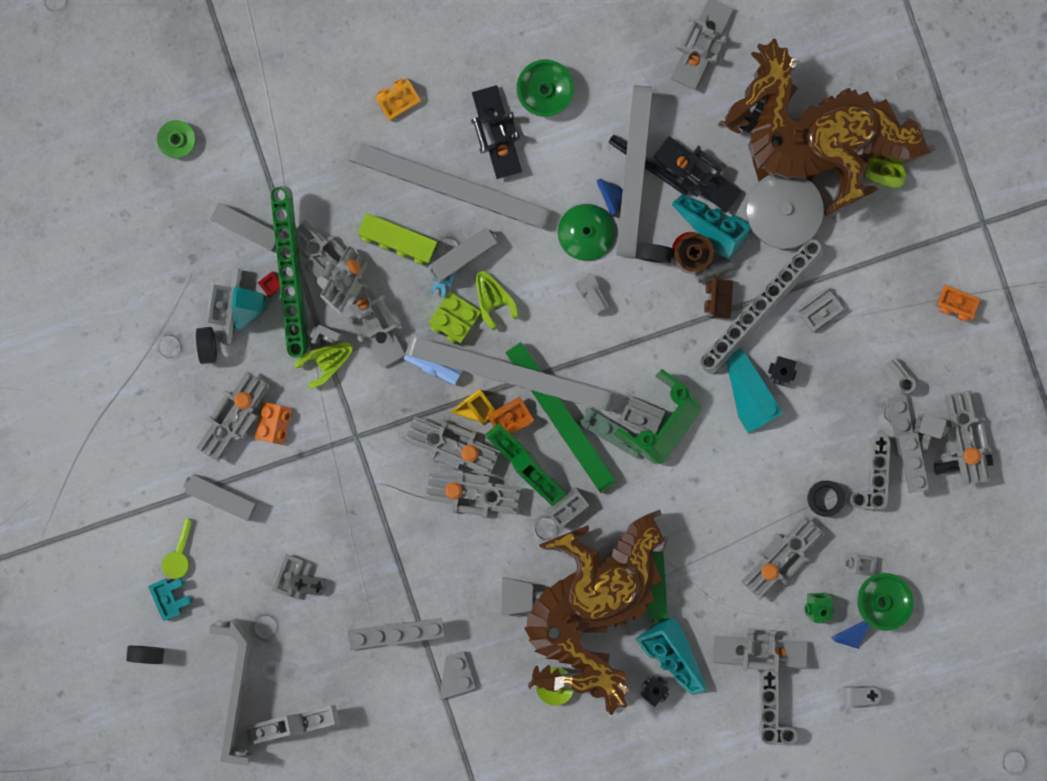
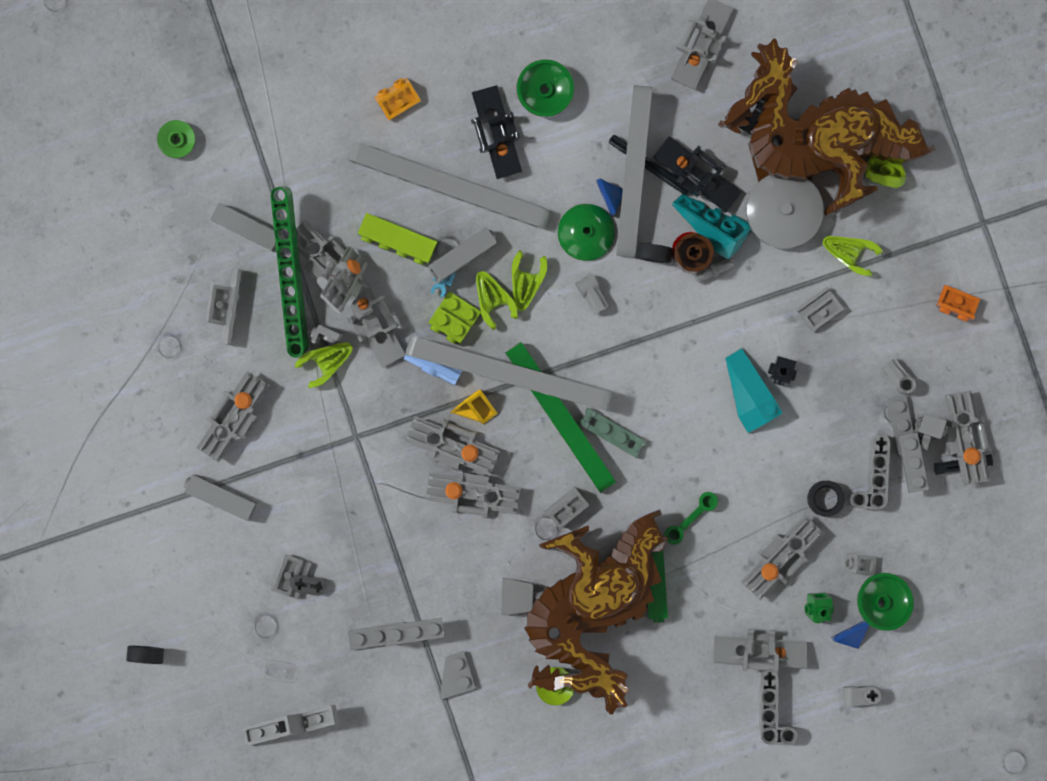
teal plate [148,578,193,621] -> none
lime piece [162,518,193,579] -> none
black tyre [196,327,217,364] -> none
light grey panel [209,618,253,766] -> none
teal wedge [231,287,268,330] -> none
orange bracket [254,402,292,445] -> none
red tile [258,271,280,298] -> none
green bracket [485,422,566,506] -> none
orange bracket [487,396,534,435] -> none
green windscreen [614,369,701,464] -> none
light grey plate [619,396,665,434] -> none
teal wedge [636,617,707,695] -> none
black brick [639,675,670,707] -> none
light grey beam [700,239,823,374] -> none
reddish brown bracket [704,276,733,319] -> none
none -> lime animal [512,250,547,311]
none -> green piece [664,492,718,545]
none -> lime animal [823,236,883,277]

